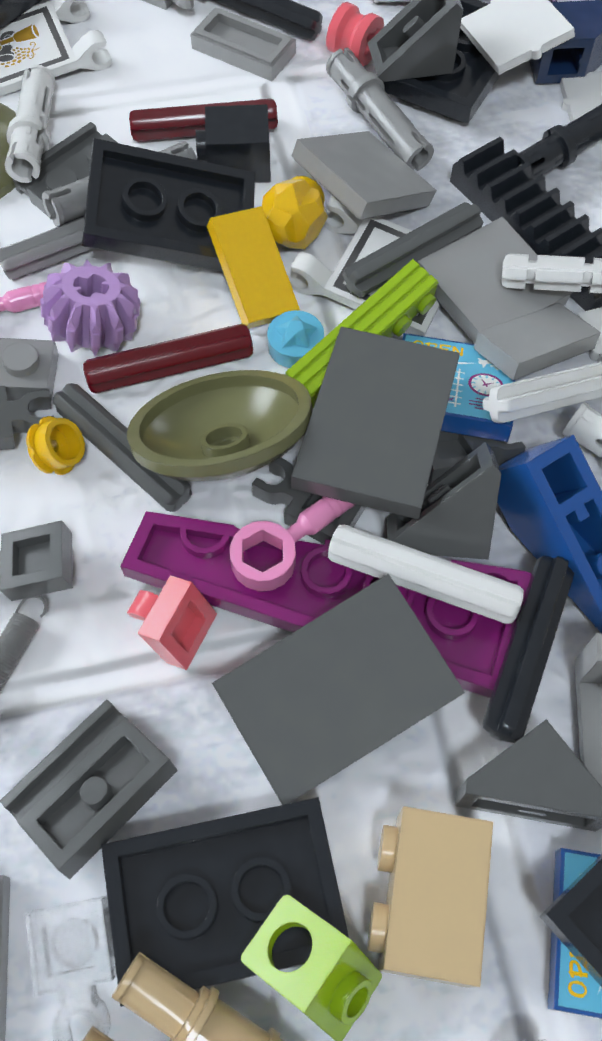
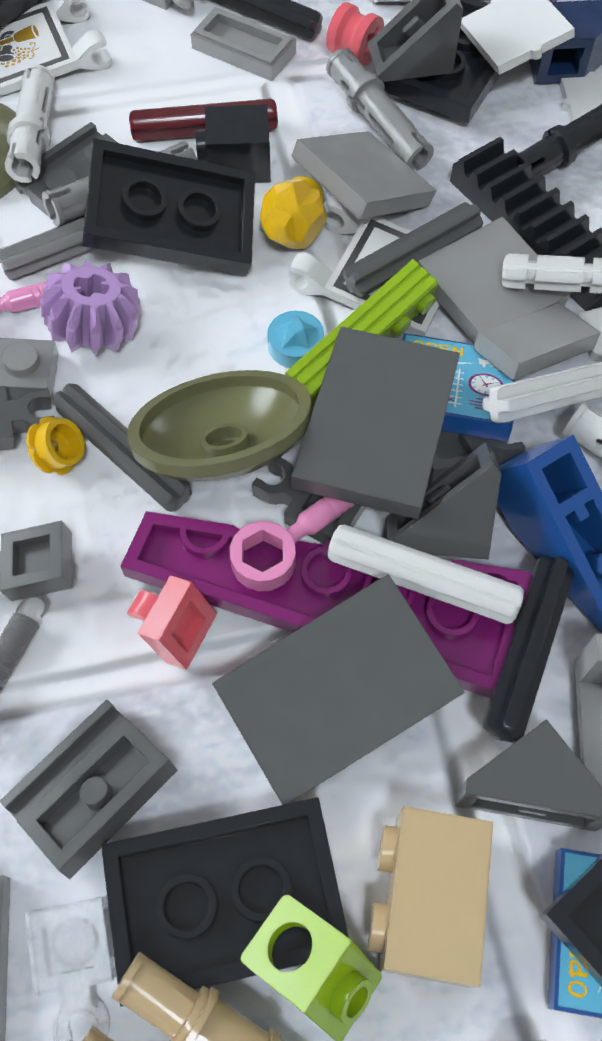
dark red axle [83,323,253,393] -> none
yellow tile [207,206,300,329] -> none

